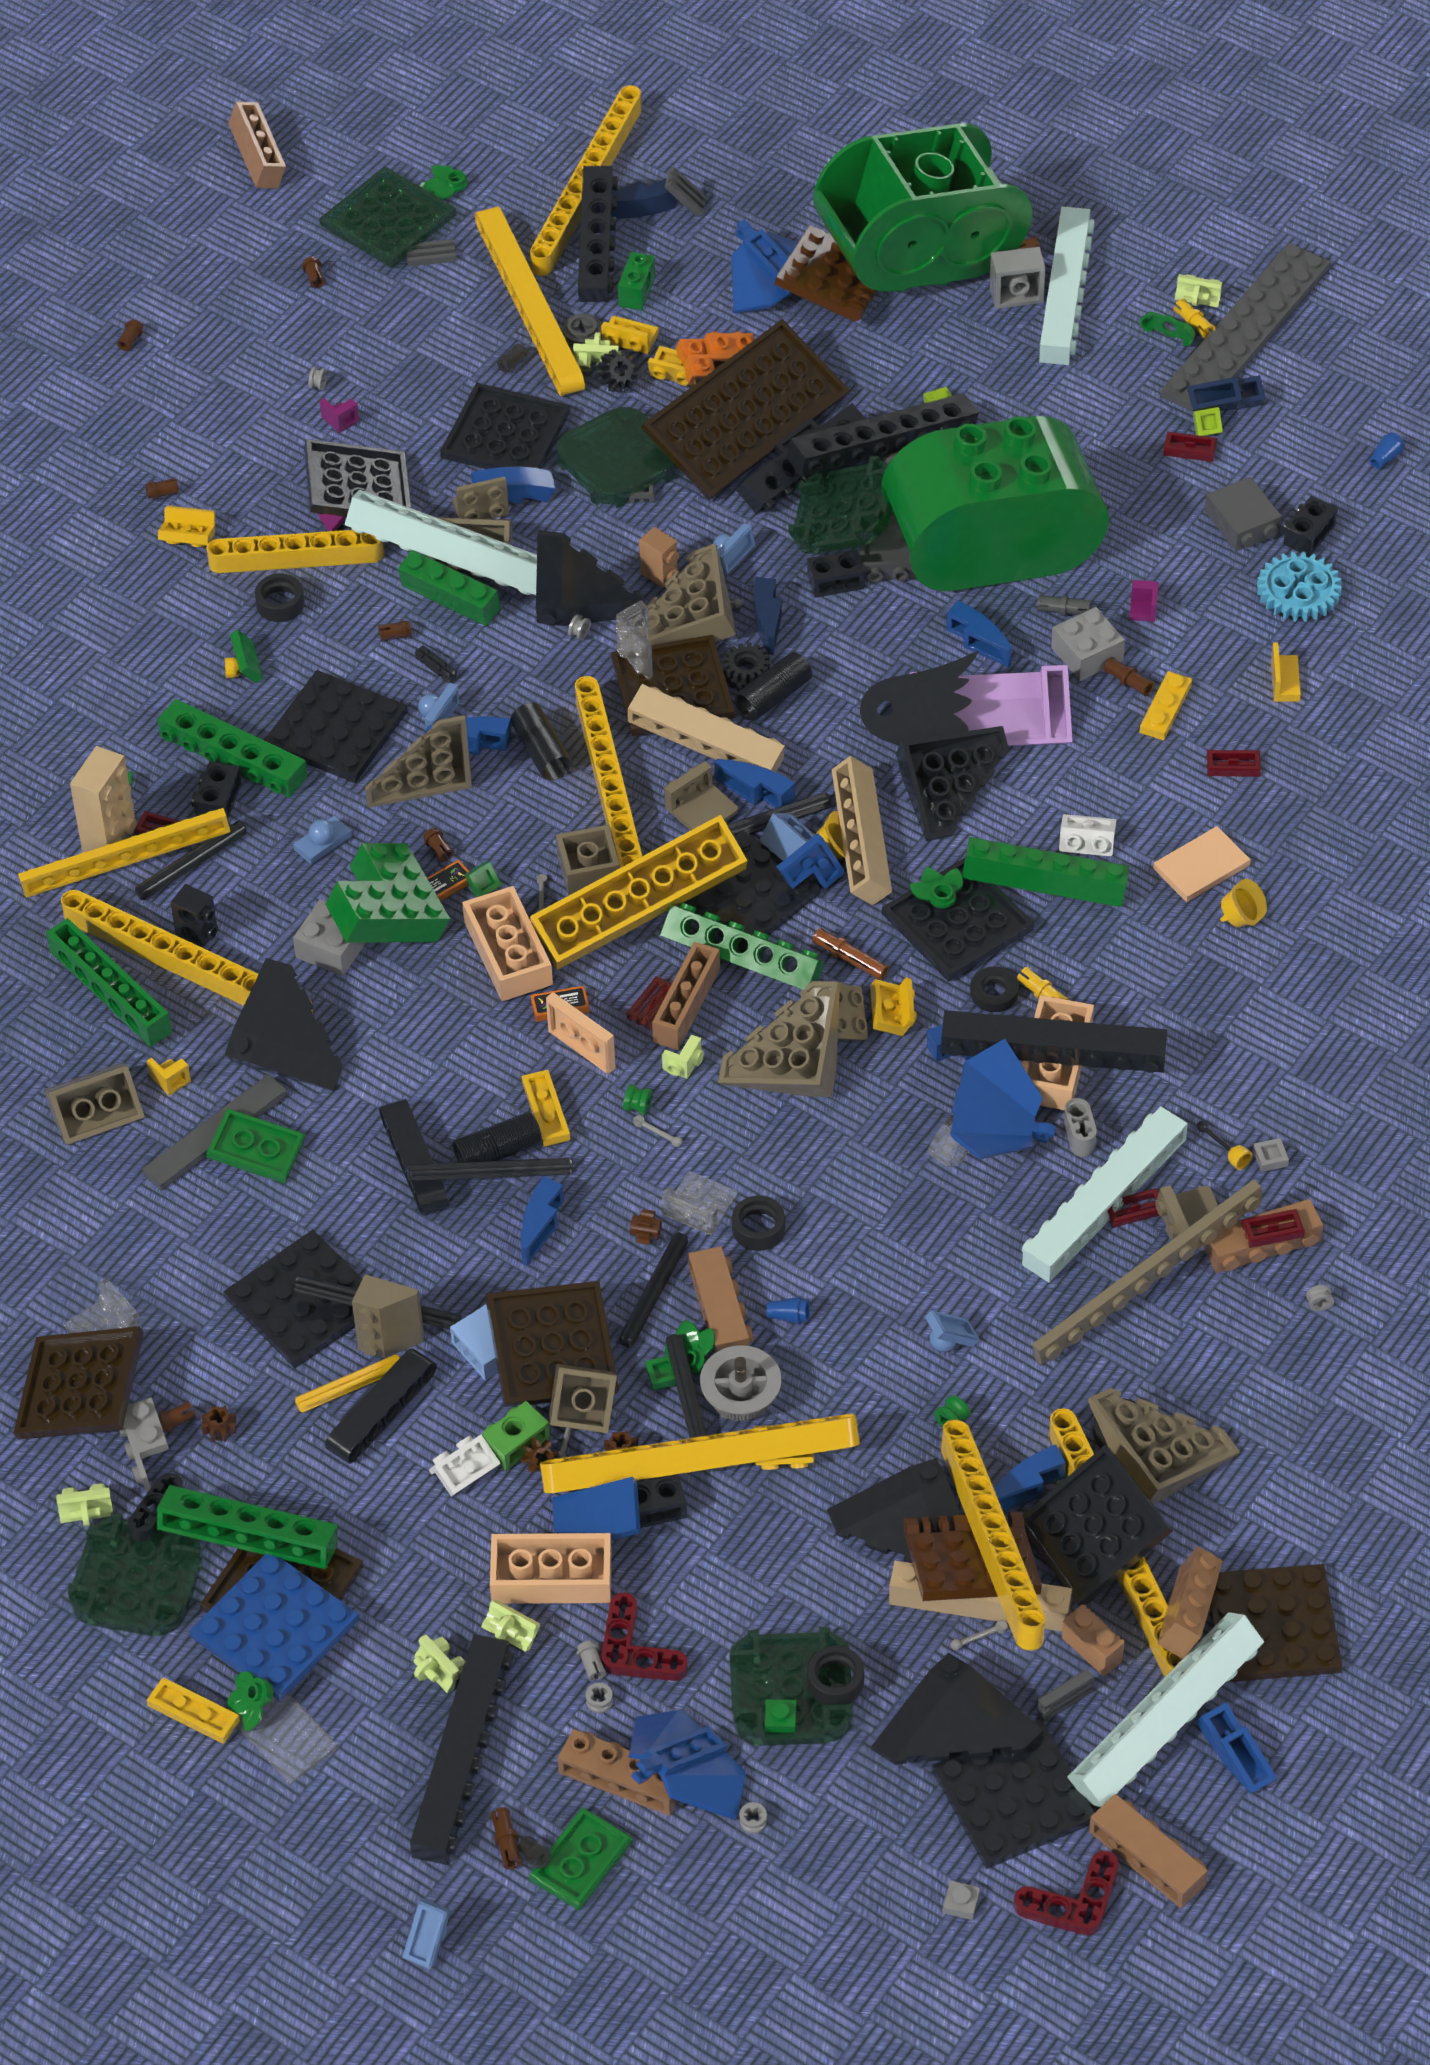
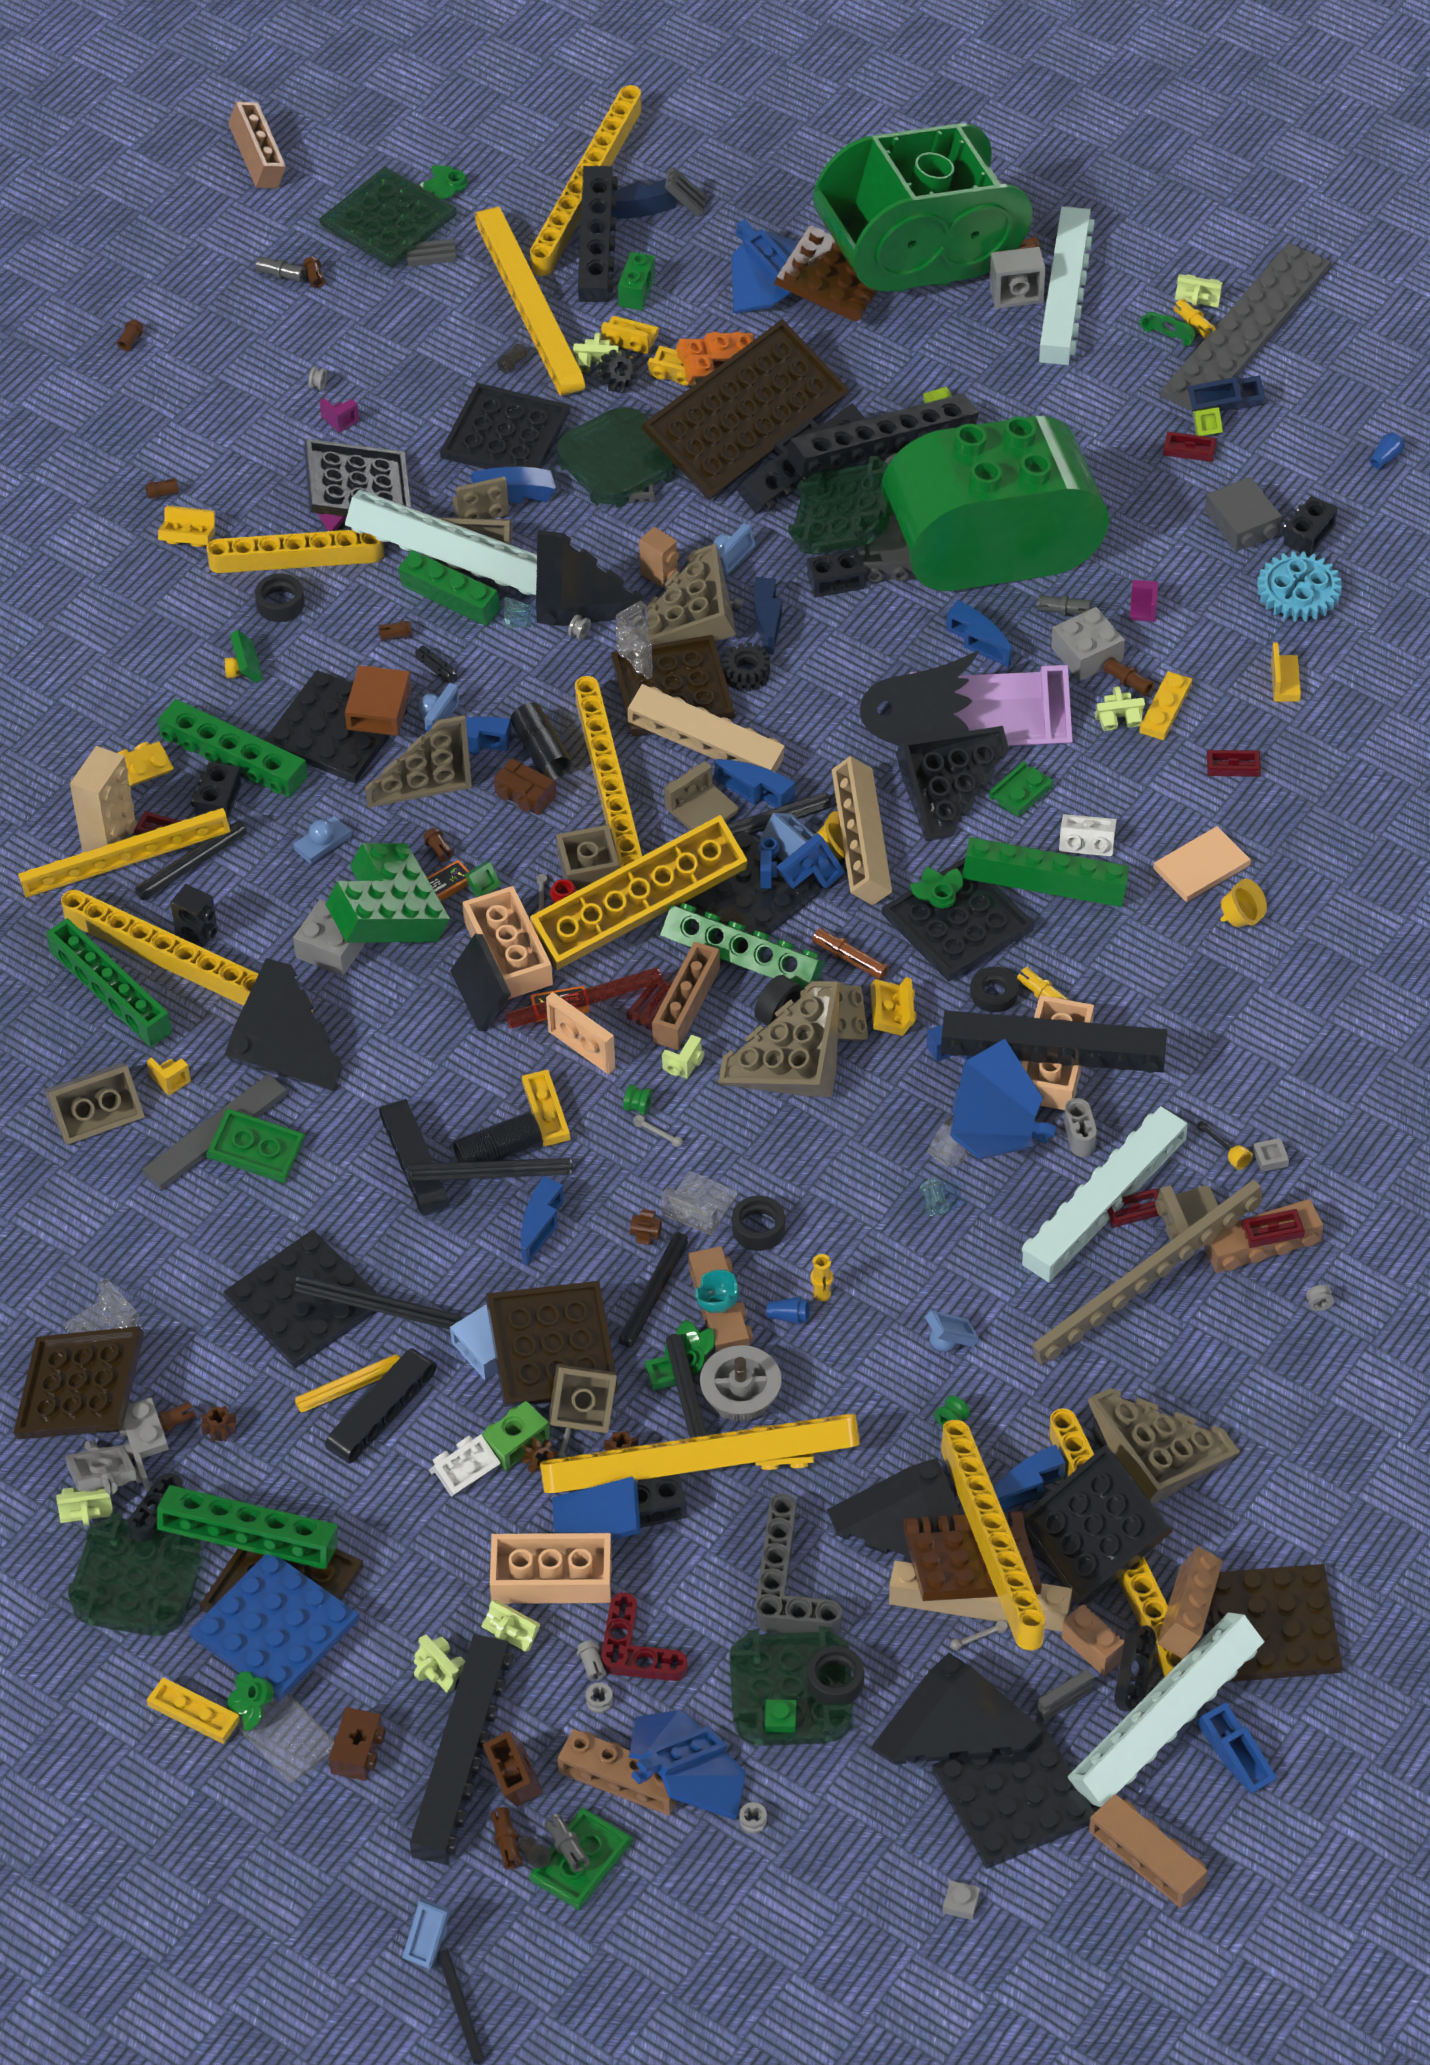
dark tan slope [352,1275,424,1358] -> none
dark grey gear [562,314,602,344] -> none
black piece [735,652,812,721] -> none
dark red beam [1014,1850,1119,1936] -> none
none -> light grey plate [66,1439,136,1494]
none -> yellow bracket [118,741,174,787]
none -> dark grey pin [256,256,306,282]
none -> reddish brown brick [329,1707,386,1781]
none -> dark orange brick [345,665,411,736]
none -> black bar [437,1950,485,2065]
none -> black tile [450,933,511,1031]
none -> reddish brown brick [483,1731,543,1807]
none -> reddish brown brick [494,758,556,815]
none -> clear light blue slope [504,597,531,628]
none -> clear red axle [505,967,662,1029]
none -> dark grey pin [544,1814,590,1872]
none -> red cone [550,879,577,903]
none -> teal hair [695,1270,739,1313]
none -> black tyre [754,975,802,1026]
none -> dark grey beam [756,1493,842,1638]
none -> blue plate [758,837,780,888]
none -> yellow pin [810,1254,833,1302]
none -> clear light blue bush [920,1179,950,1216]
none -> green plate [989,761,1053,818]
none -> yellowish green hips [1094,686,1145,731]
none -> black beam [1114,1625,1156,1712]

